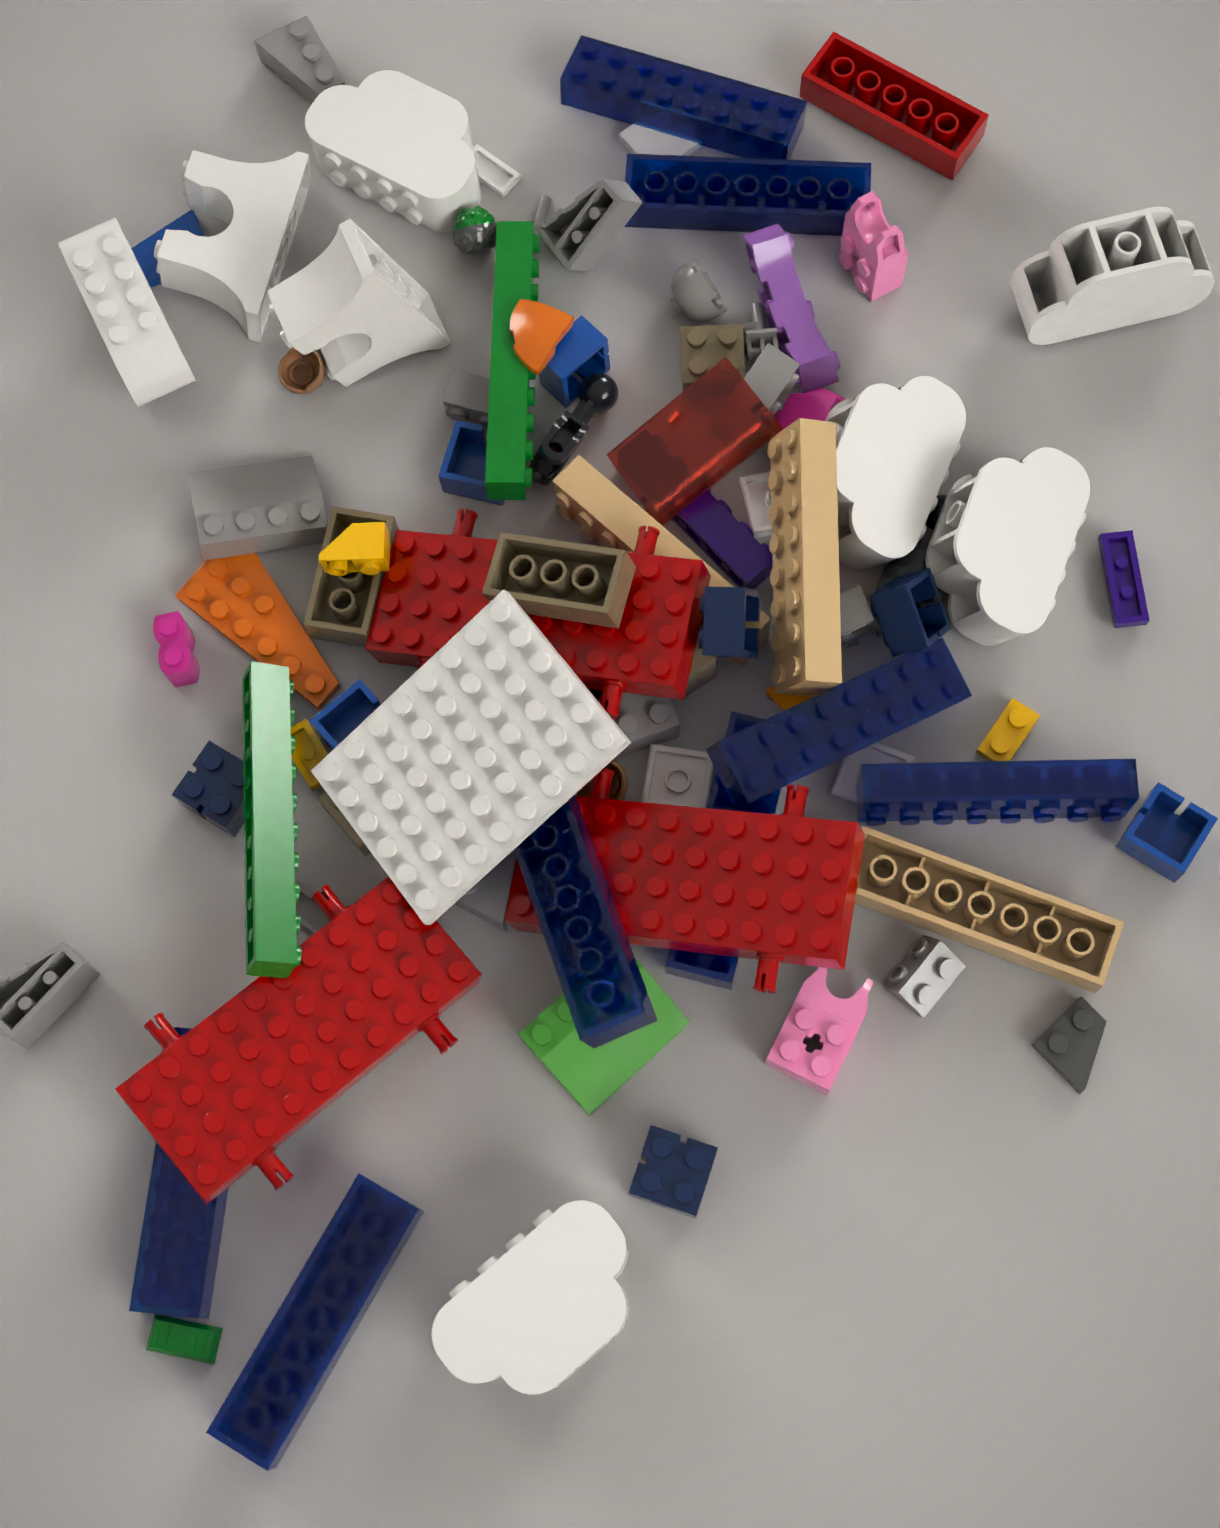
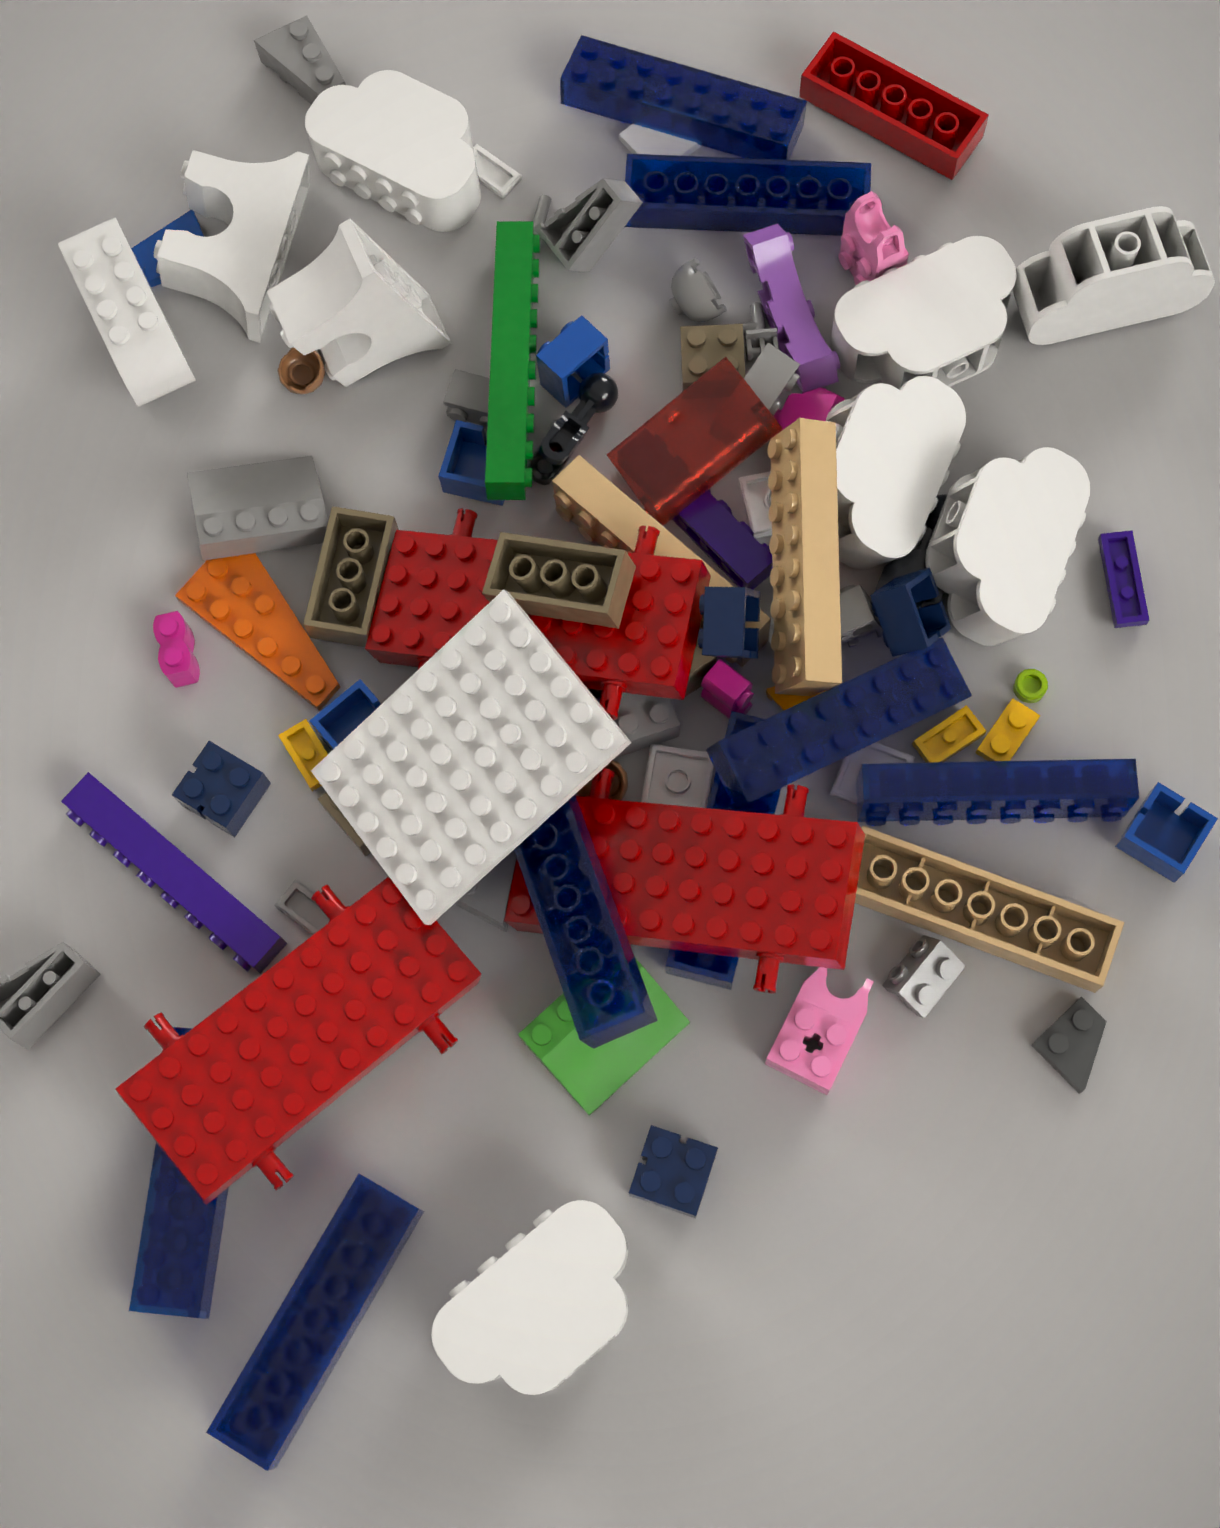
green tile [146,1314,223,1364] -> none
brick [242,661,302,978] -> none
yellow slope [319,522,390,576] -> none
dark grey piece [452,205,497,253] -> none
orange brick [510,299,574,376] -> none
none -> dark purple brick [61,772,287,974]
none -> dark pink brick [701,659,754,721]
none -> white brick [830,236,1017,389]
none -> yellow plate [912,705,986,770]
none -> lime tile [1013,669,1048,703]

